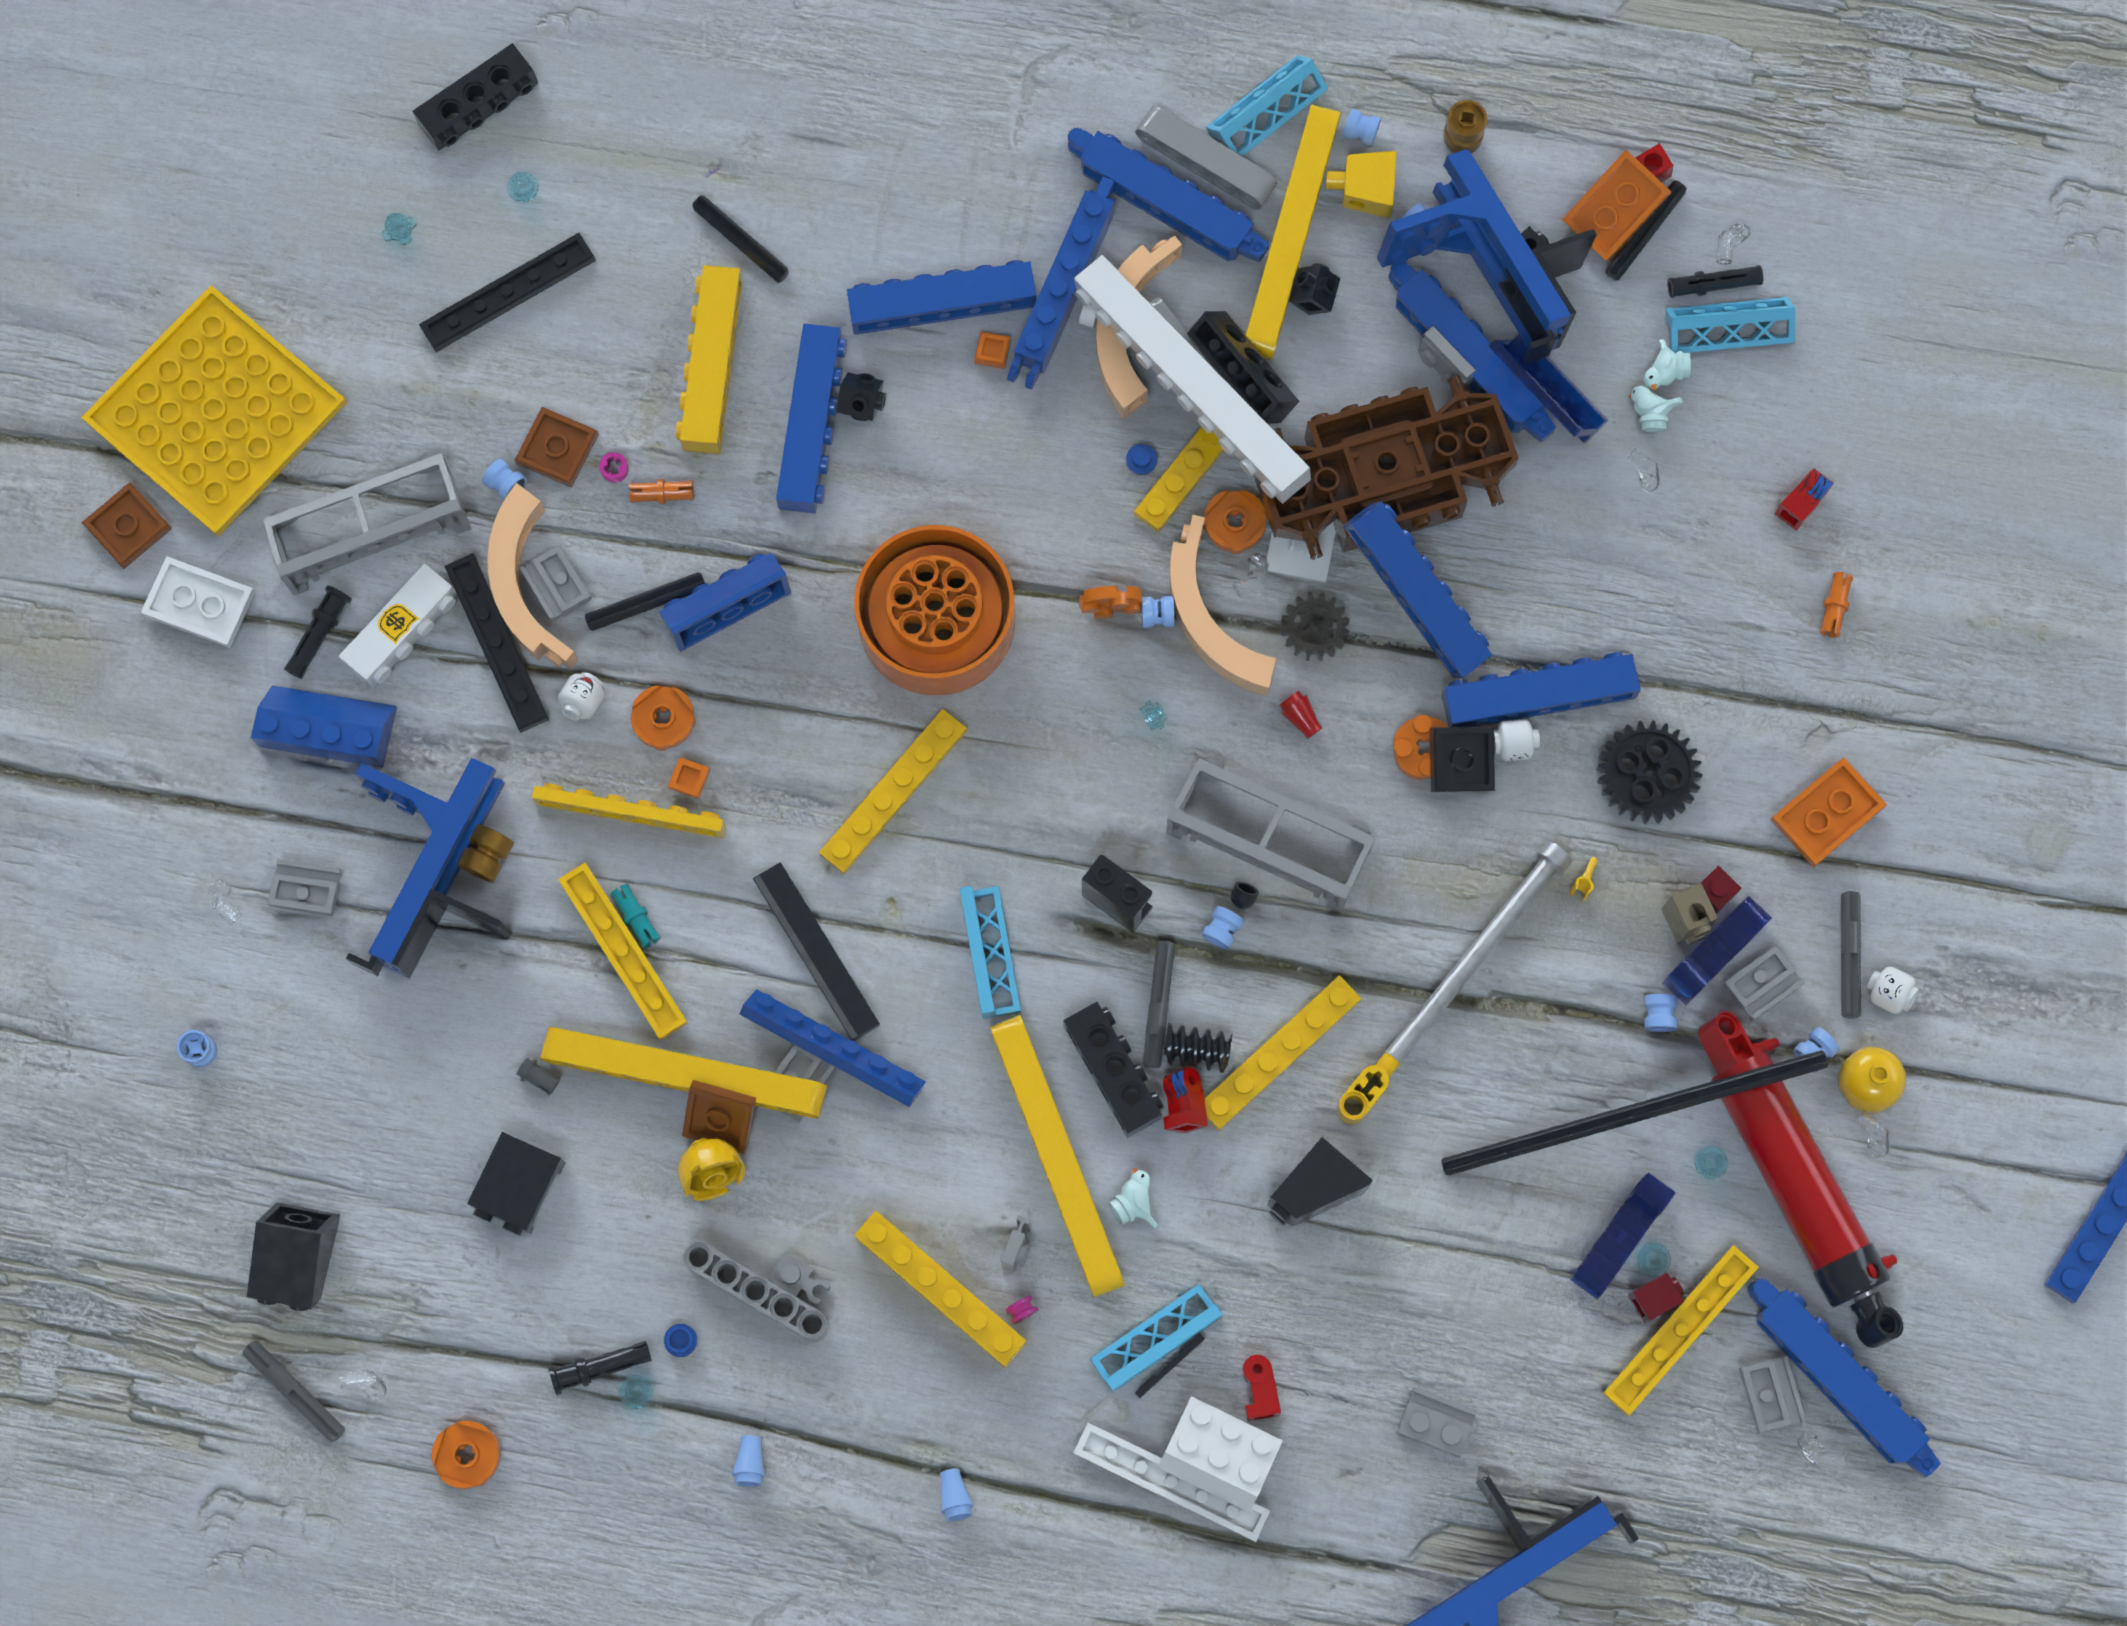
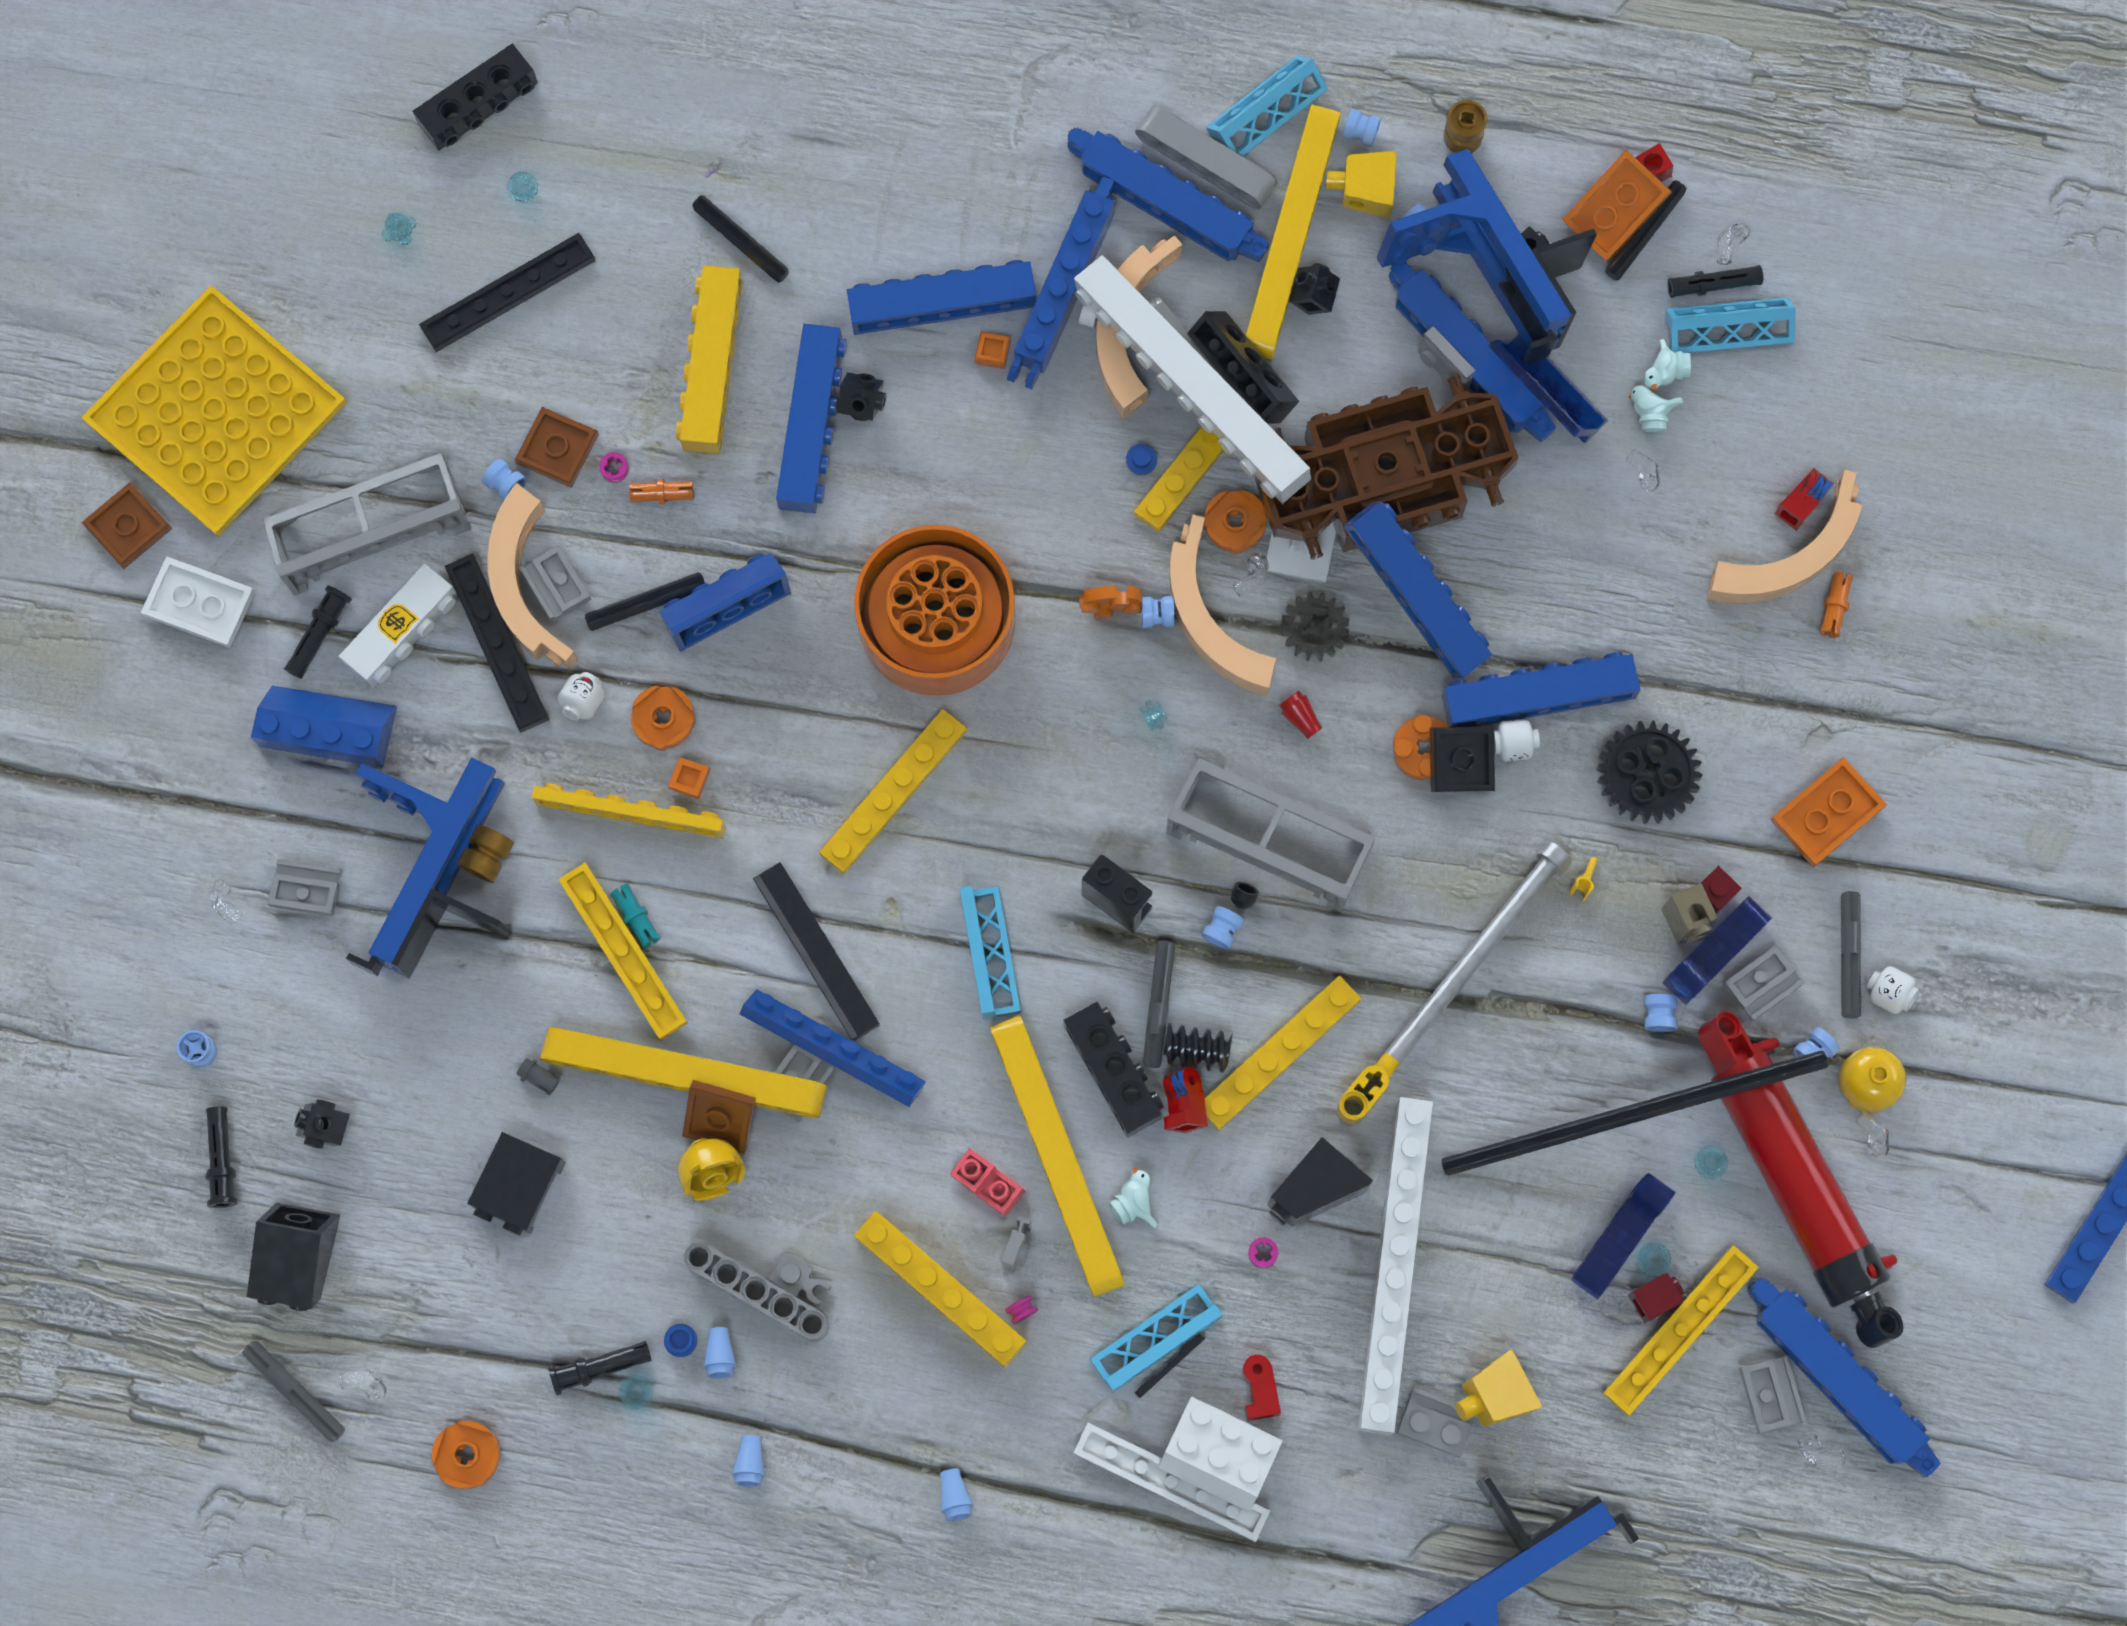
none -> black pin [205,1106,238,1208]
none -> black brick [294,1099,350,1149]
none -> light blue cone [703,1327,737,1379]
none -> coral slope [950,1148,1025,1218]
none -> dark pink bush [1248,1237,1279,1269]
none -> white brick [1358,1097,1433,1435]
none -> yellow torso [1455,1349,1542,1427]
none -> light nougat arch [1706,469,1863,604]

